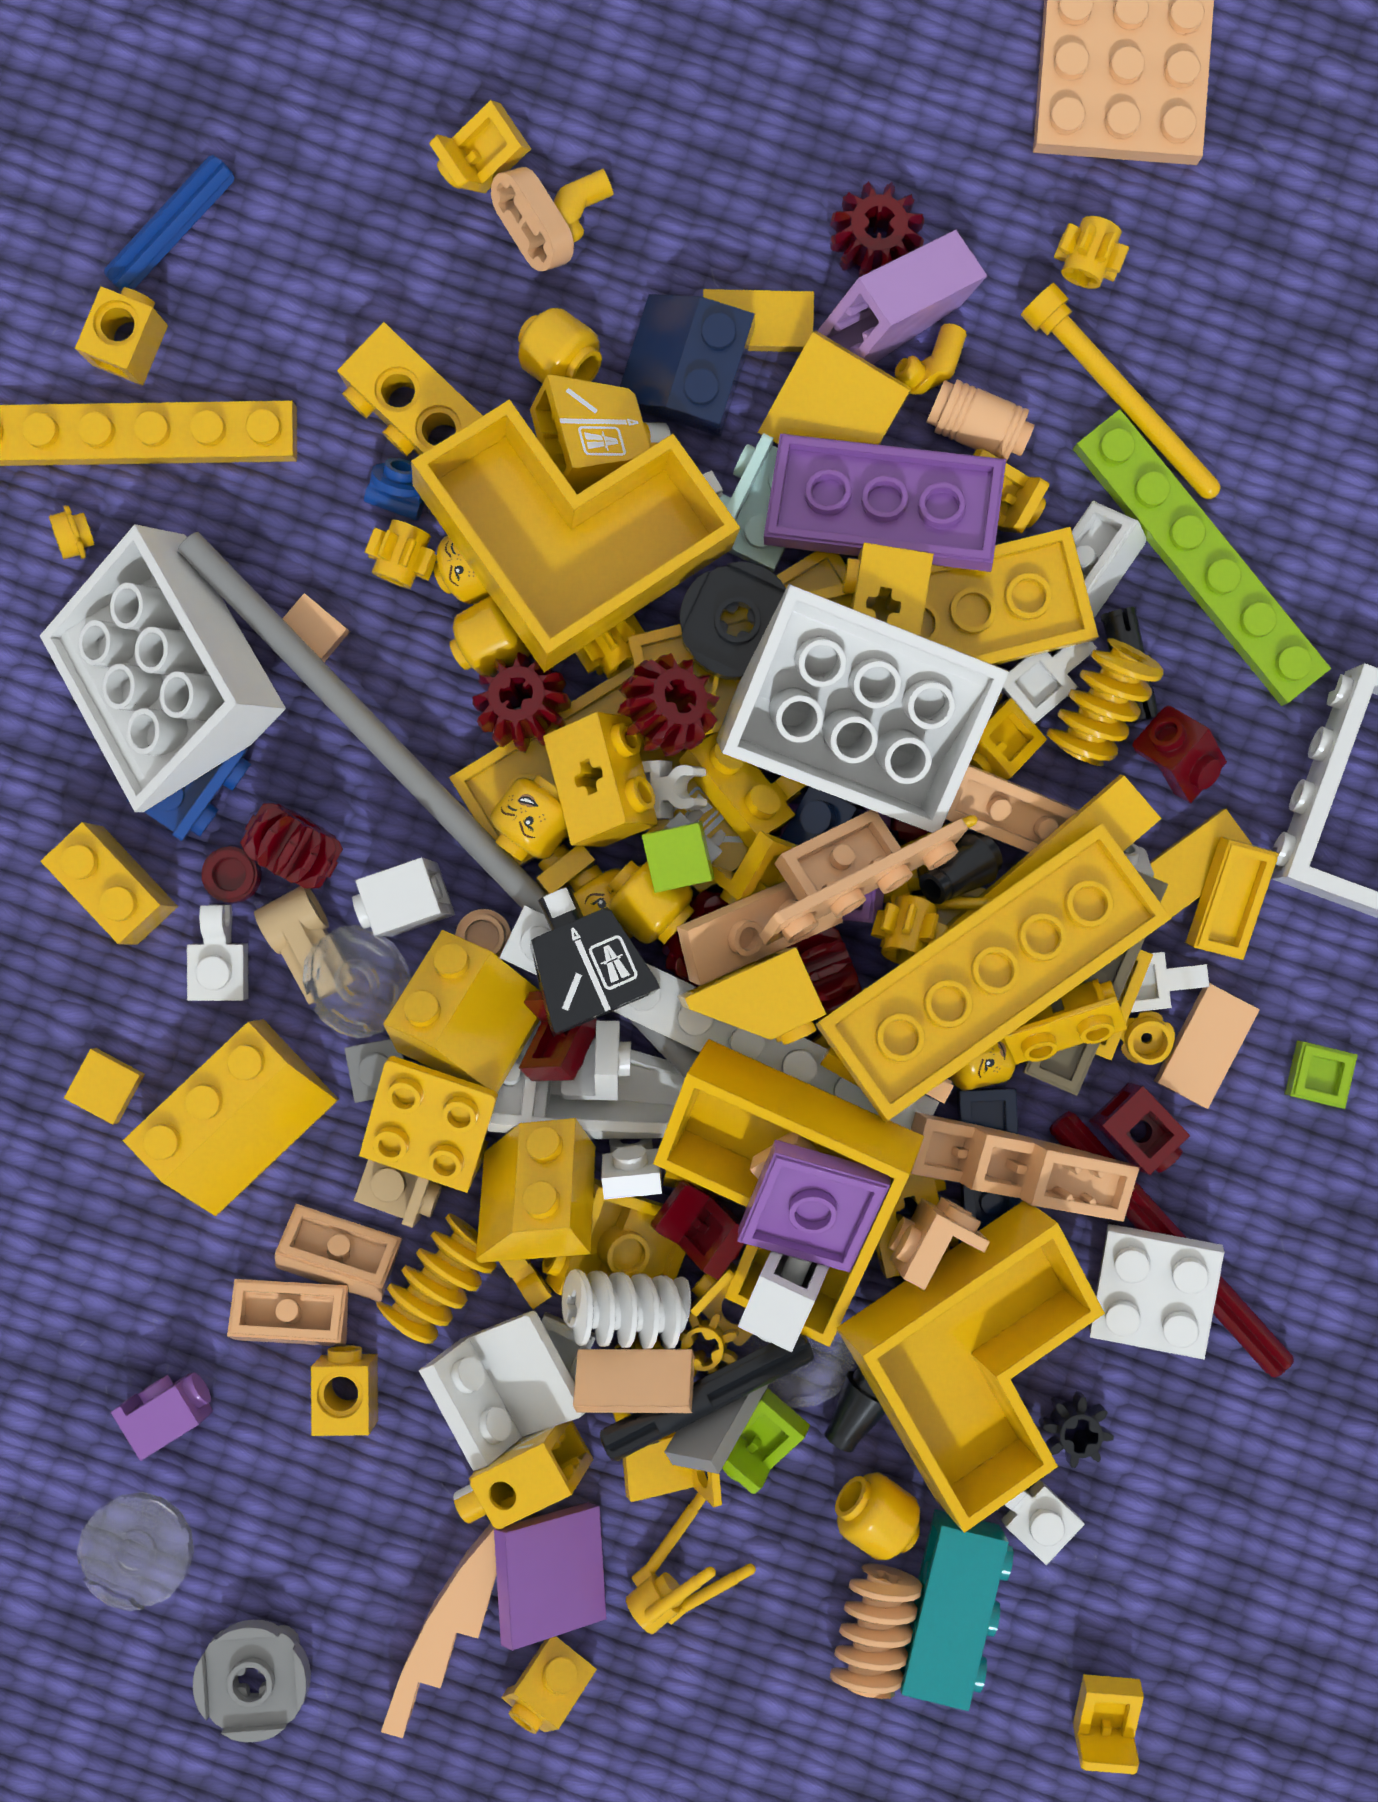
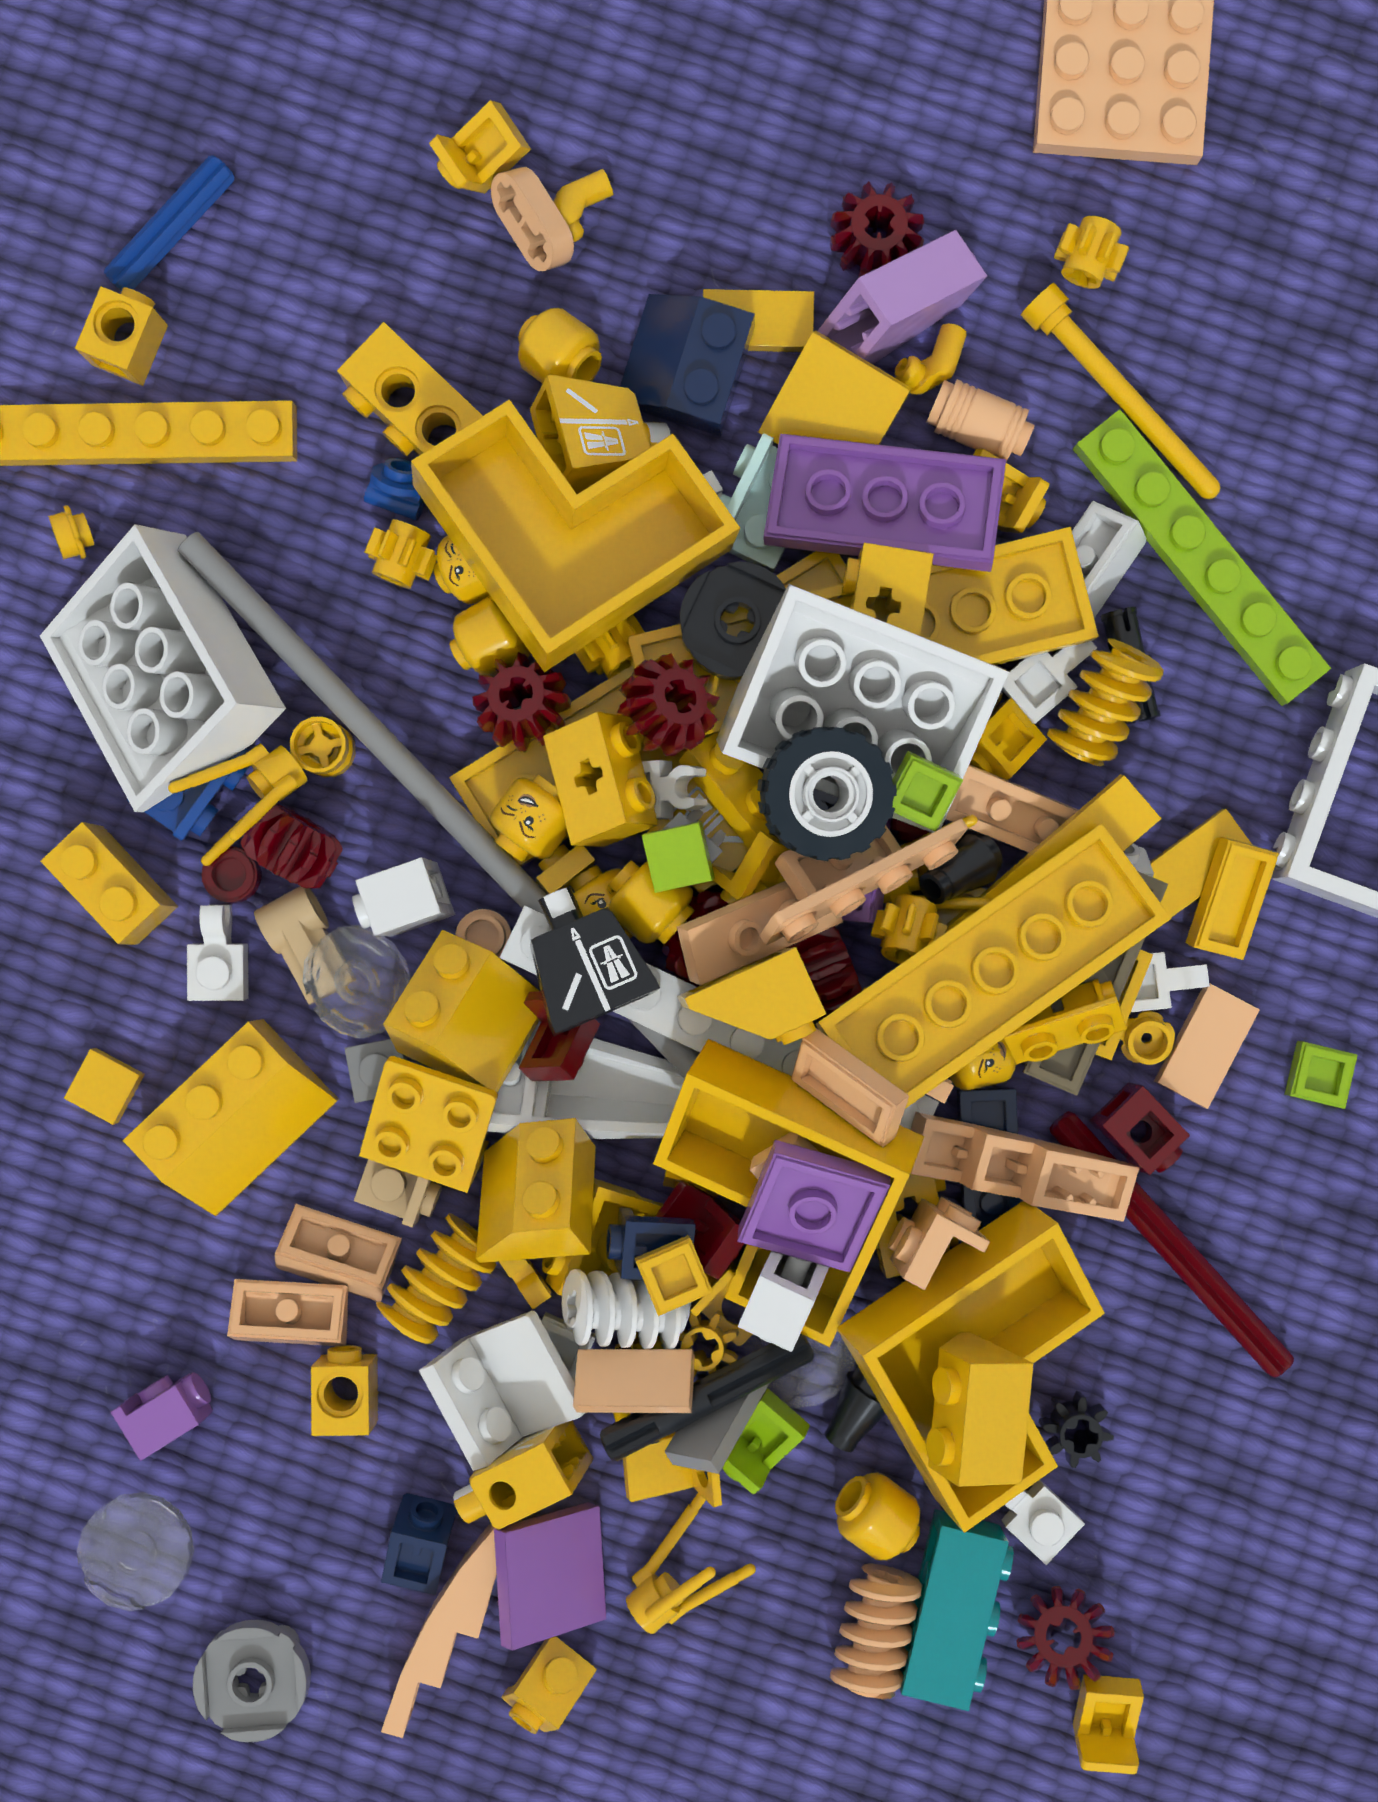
light nougat tile [283,593,350,662] -> none
white bracket [561,1020,631,1100] -> none
white plate [601,1138,662,1199] -> none
white plate [1090,1224,1224,1360] -> none
dark red bracket [1132,705,1227,804] -> none
none -> yellow plant [168,743,308,866]
none -> yellow wheel [290,717,356,778]
none -> dark blue bracket [381,1493,457,1595]
none -> dark blue bracket [606,1208,696,1280]
none -> yellow tile [635,1235,713,1316]
none -> black wheel [757,727,897,861]
none -> light nougat tile [791,1028,909,1147]
none -> lime tile [892,751,963,831]
none -> yellow slope [926,1332,1033,1487]
none -> dark red gear [1016,1586,1115,1690]

